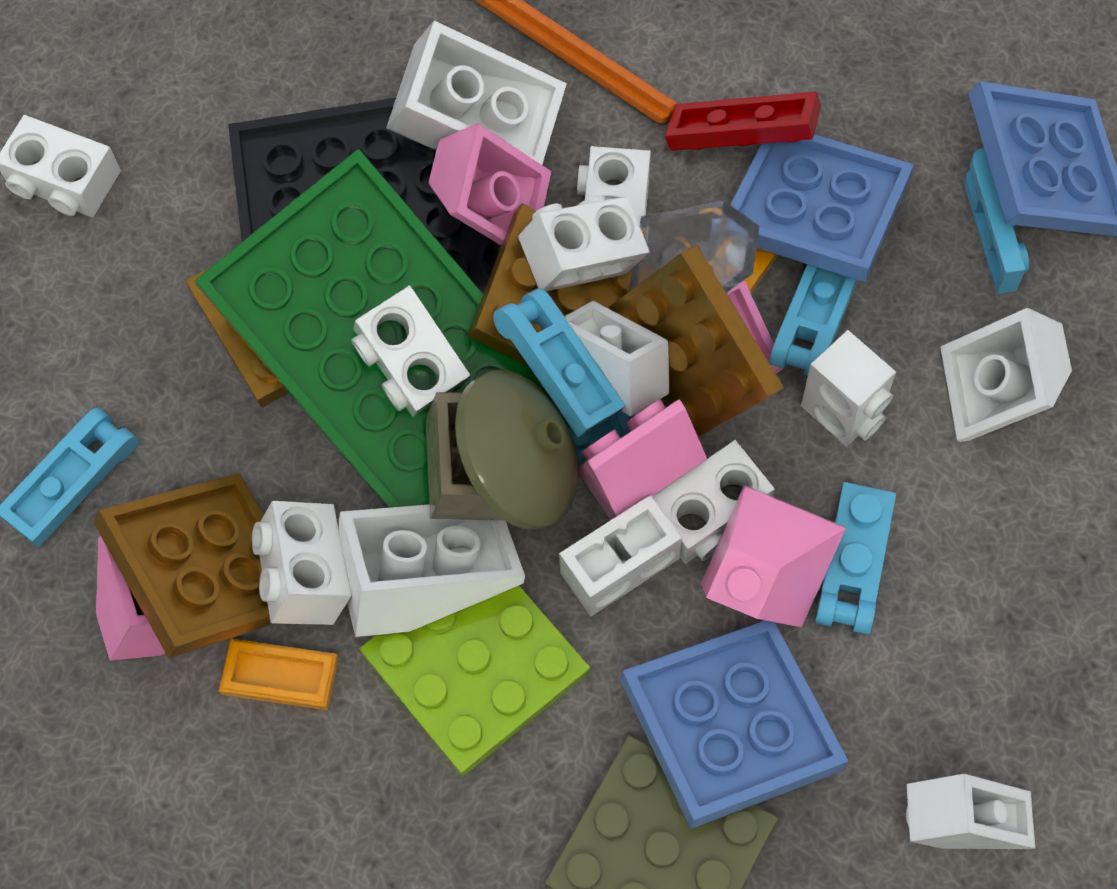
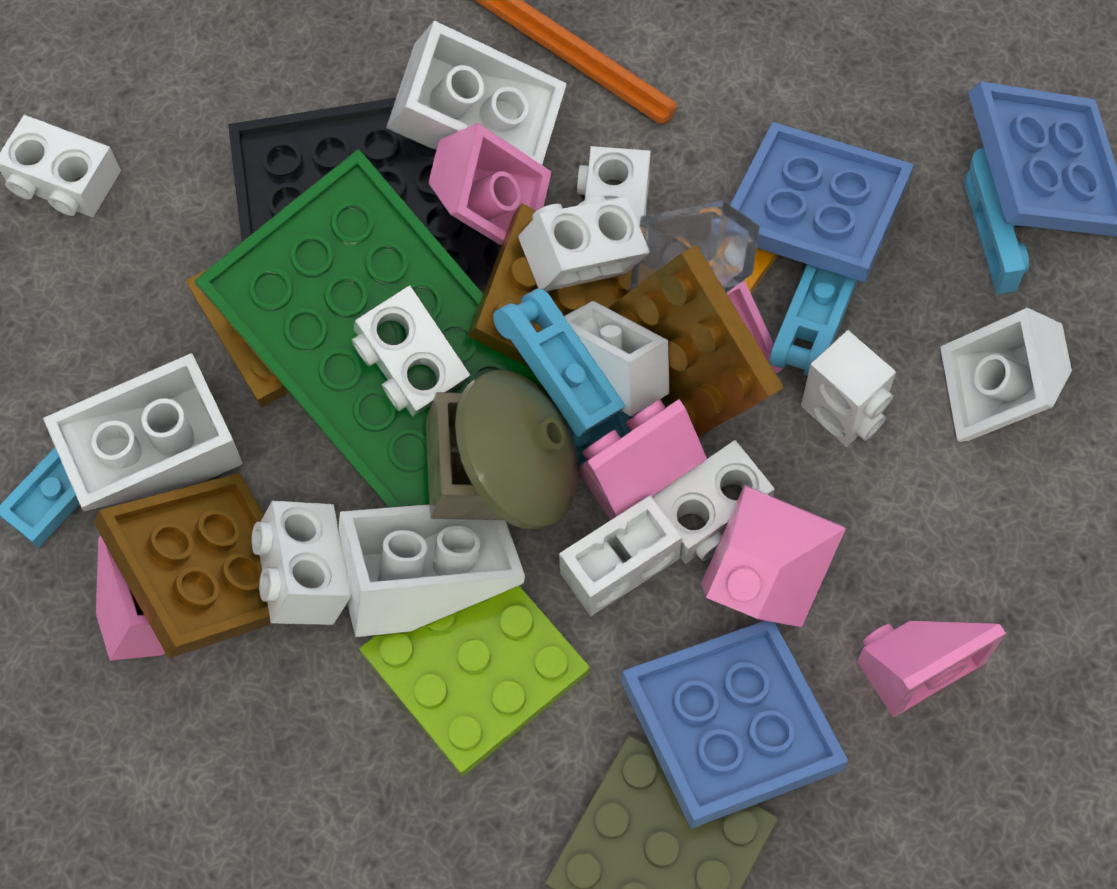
light orange tile [218,638,339,710] -> none
red plate [665,91,821,151] -> none
medium azure plate [815,482,896,635] -> none
white slope [906,774,1036,849] -> none
none -> white slope [43,353,243,511]
none -> bright pink slope [857,621,1006,718]

